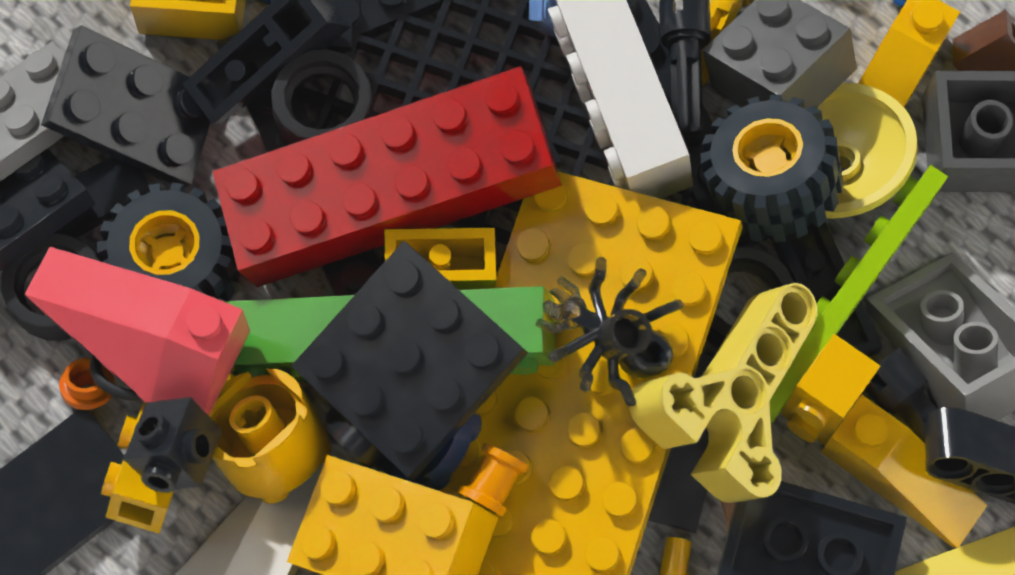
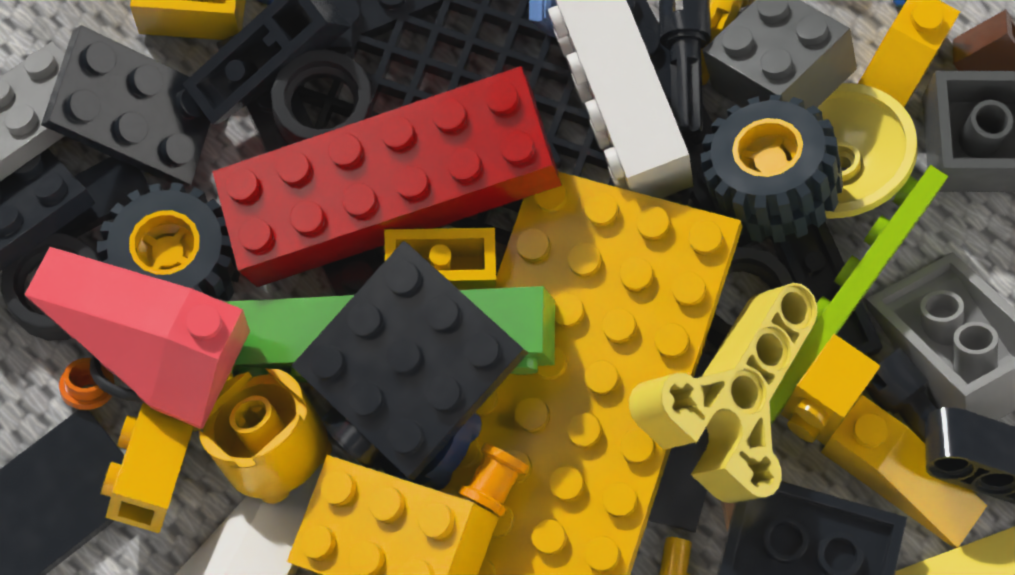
black brick [123,397,223,493] -> none
animal [535,257,684,407] -> none

